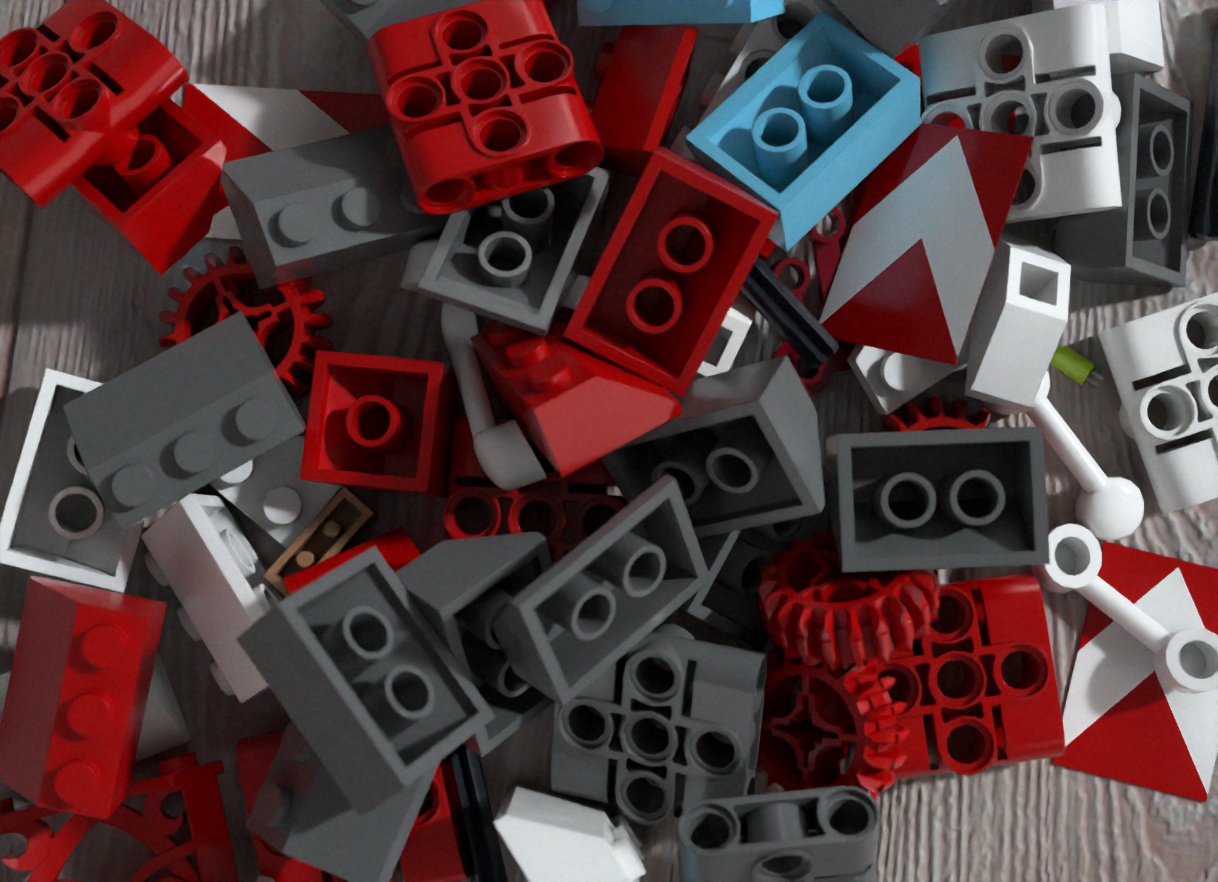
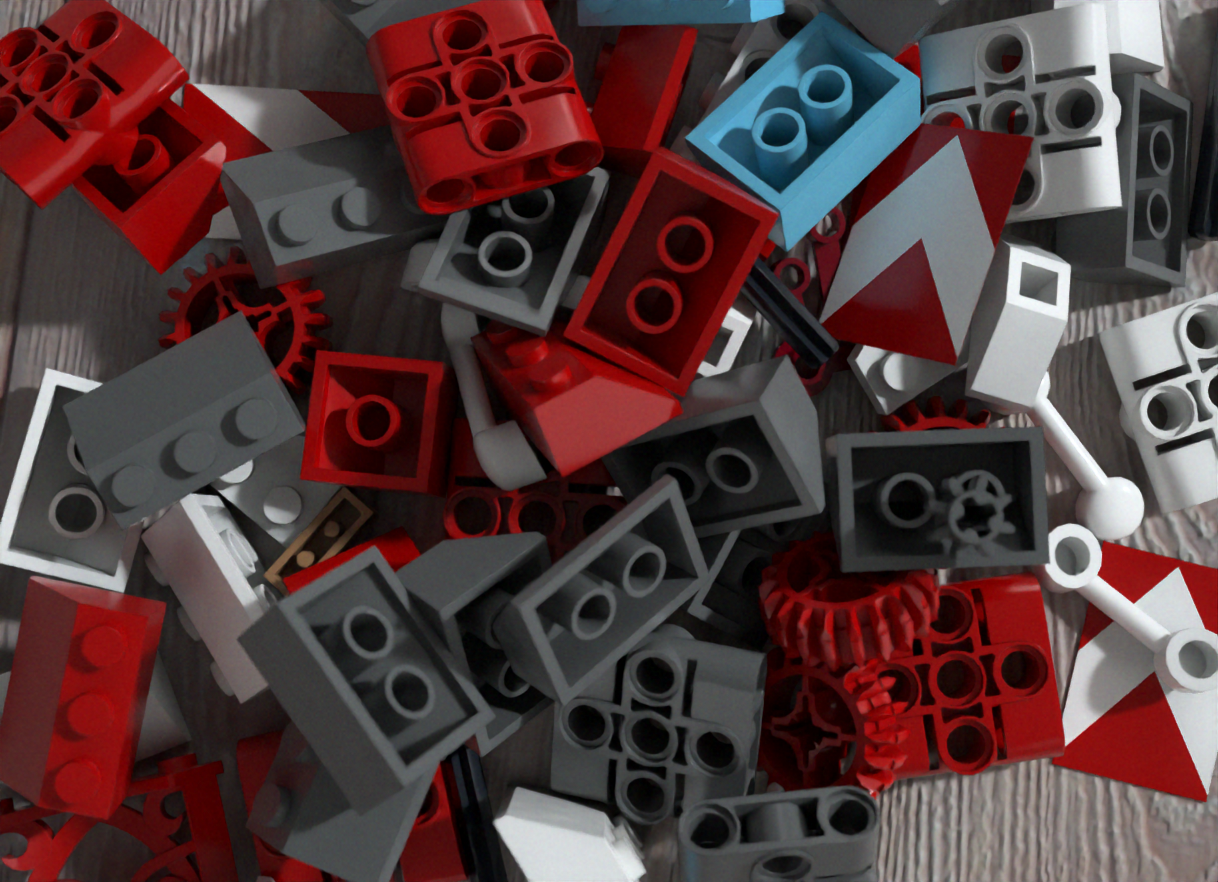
lime piece [1050,345,1104,386] -> none
none -> dark grey gear [922,474,1015,561]

